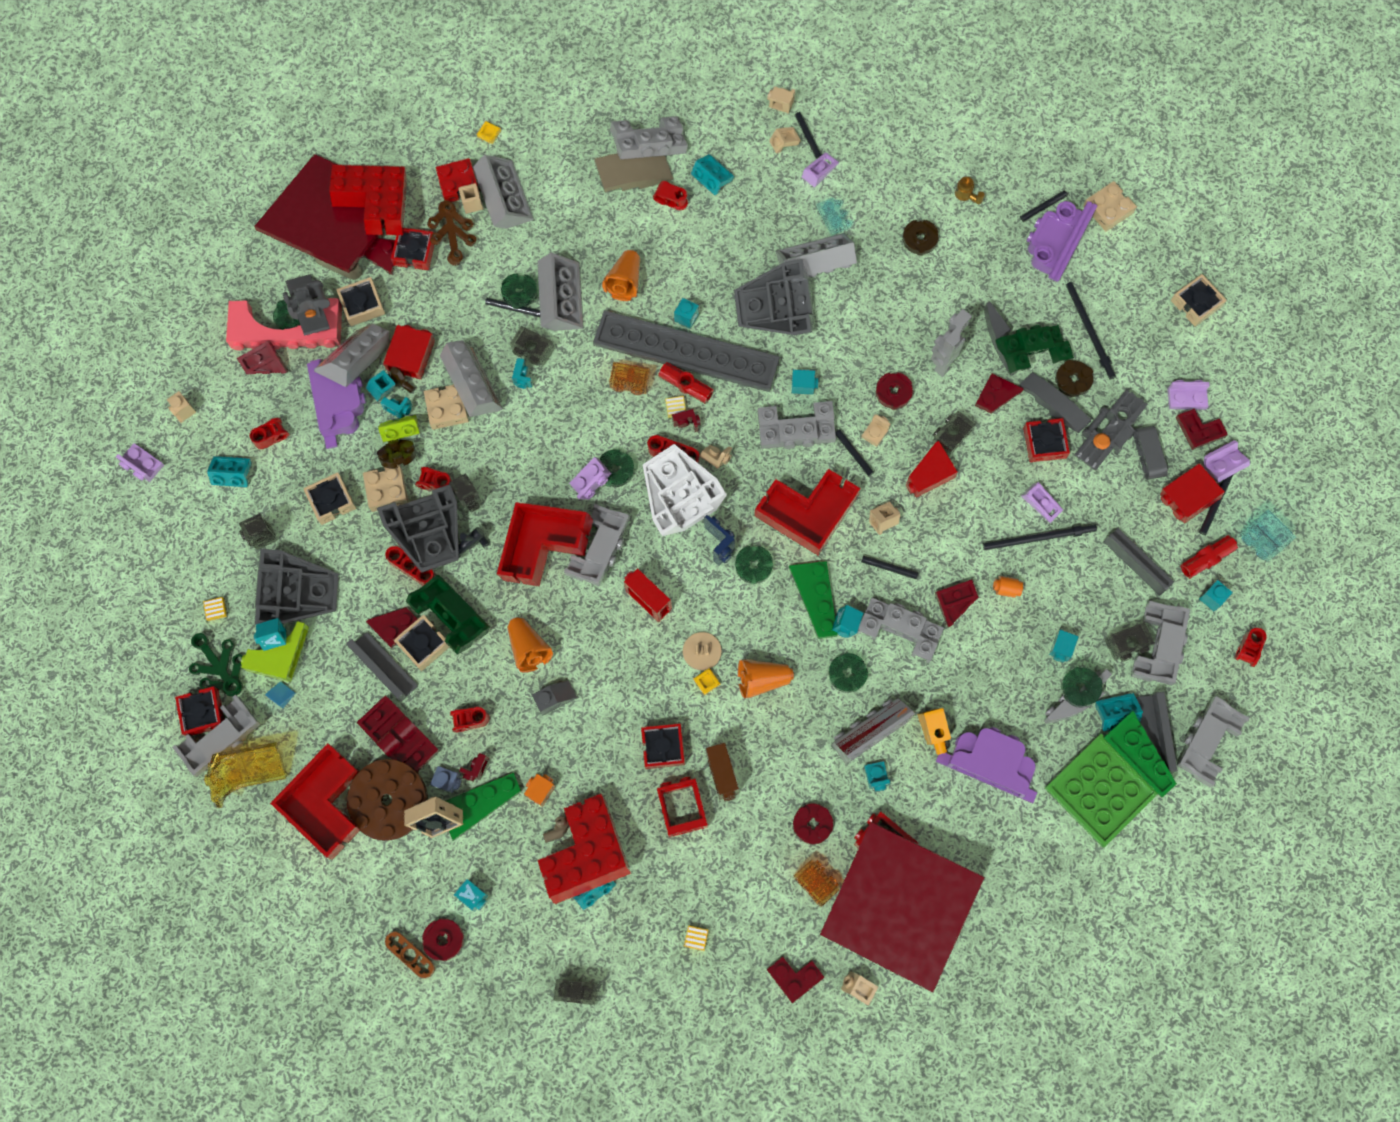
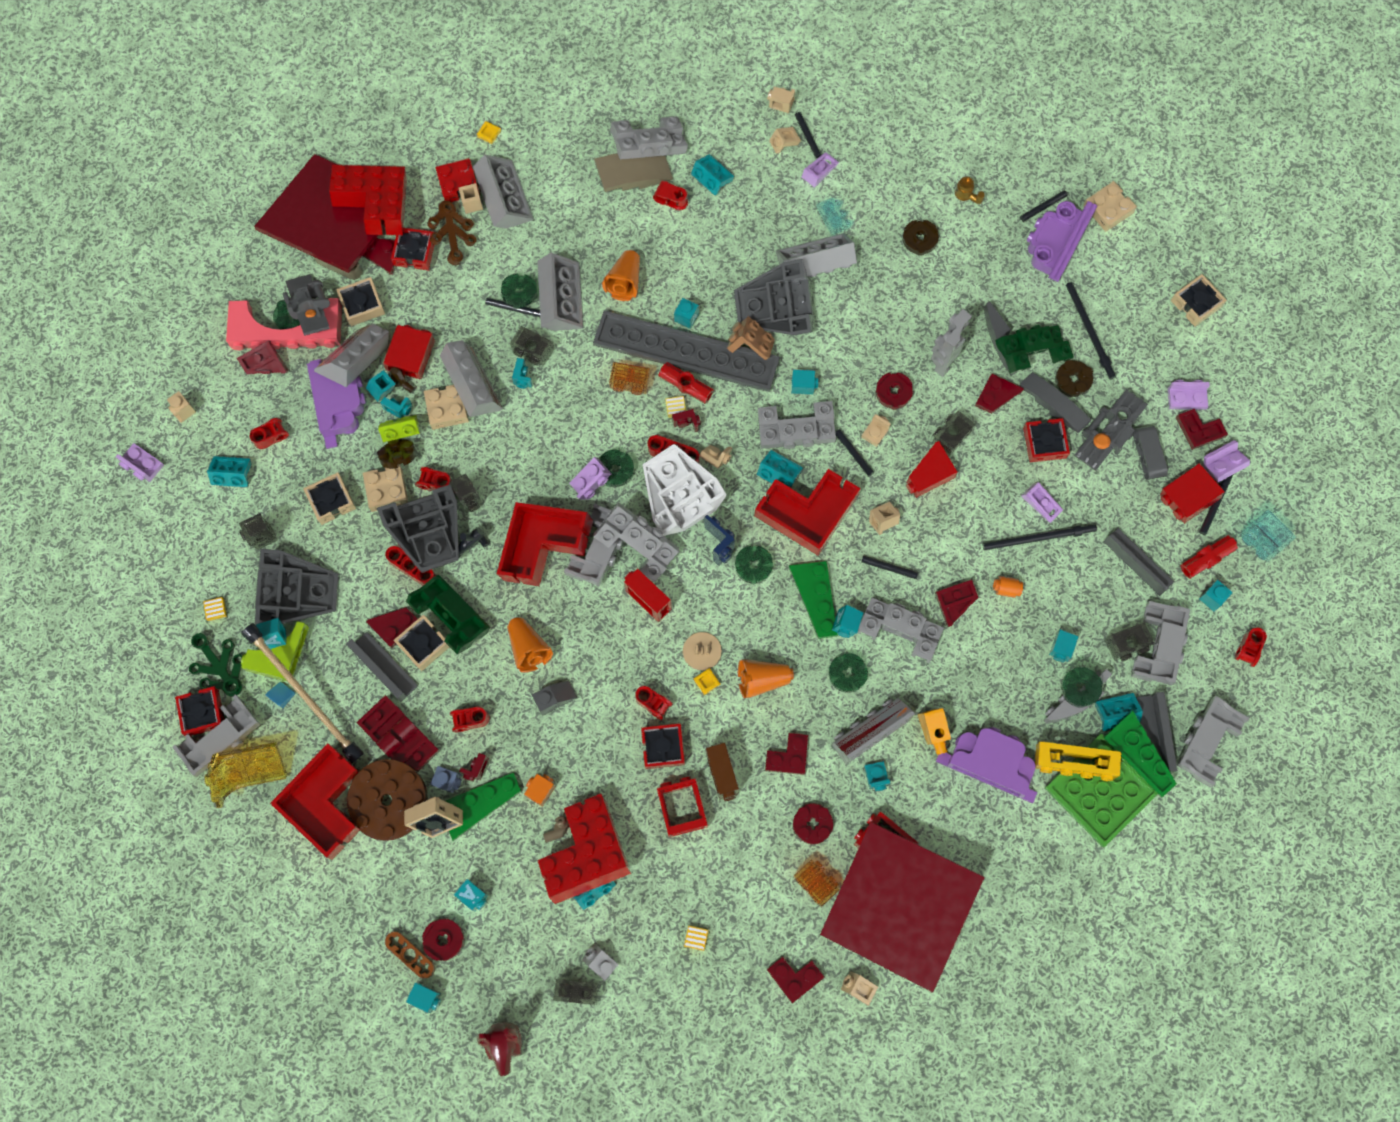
none -> tan hose [241,623,364,763]
none -> teal brick [406,982,441,1013]
none -> dark red piece [477,1021,522,1076]
none -> light grey bracket [582,944,618,981]
none -> light grey bracket [594,502,679,582]
none -> red piece [635,686,673,721]
none -> medium nougat bracket [727,316,775,360]
none -> teal bracket [757,450,803,488]
none -> dark red plate [765,733,808,775]
none -> yellow brick [1035,741,1121,781]

